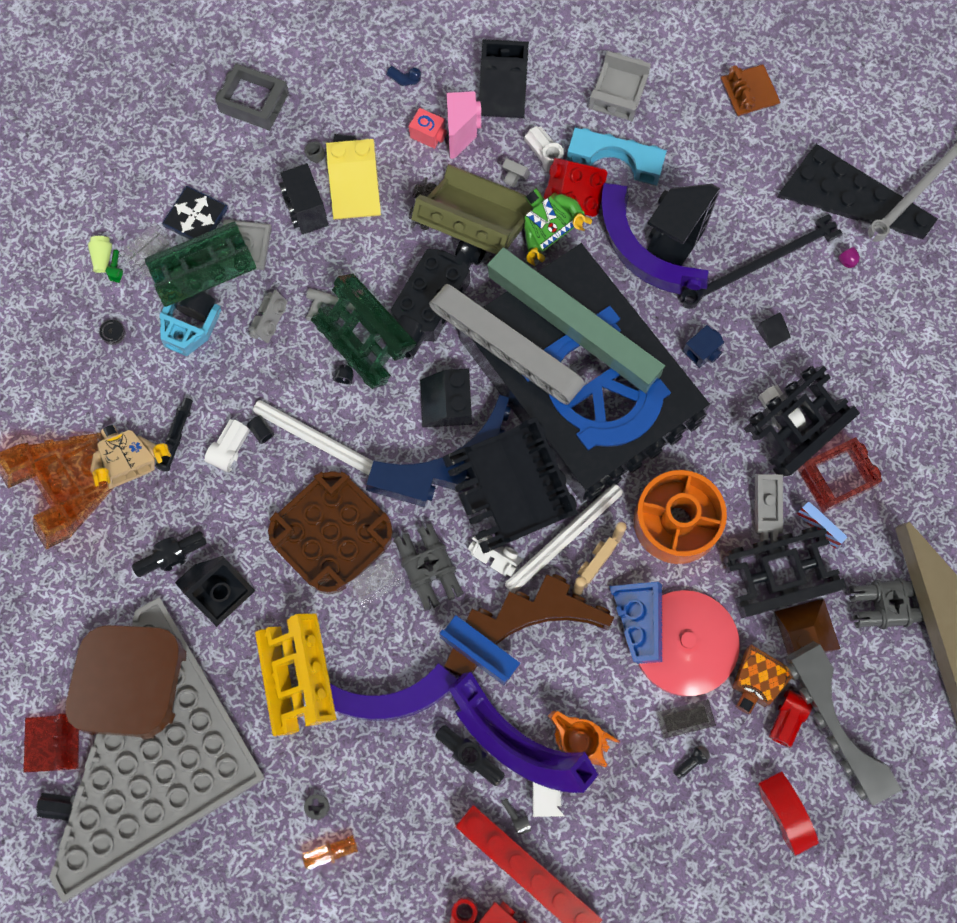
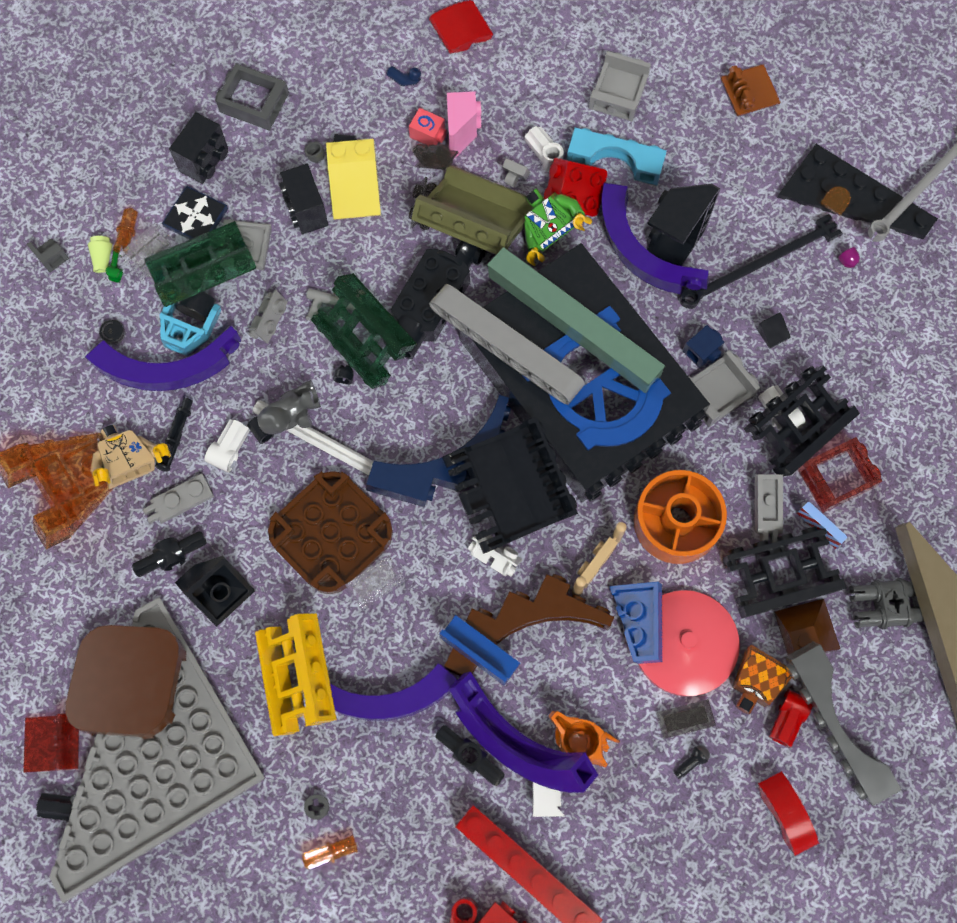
dark grey pin [394,523,464,611] -> none
black slope [420,368,472,428] -> none
black slope [479,39,529,118] -> none
dark grey hand [501,799,531,834] -> none
white axle [505,483,623,593] -> none
none -> dark grey panel [26,239,69,273]
none -> dark purple arch [85,326,242,391]
none -> clear orange axle [113,208,138,255]
none -> light grey hinge [143,474,214,524]
none -> black brick [169,112,228,184]
none -> dark grey animal [257,380,321,434]
none -> clear smoke hinge [413,144,459,169]
none -> red slope [429,0,493,54]
none -> light grey panel [689,350,760,427]
none -> clear orange tile [820,187,850,217]

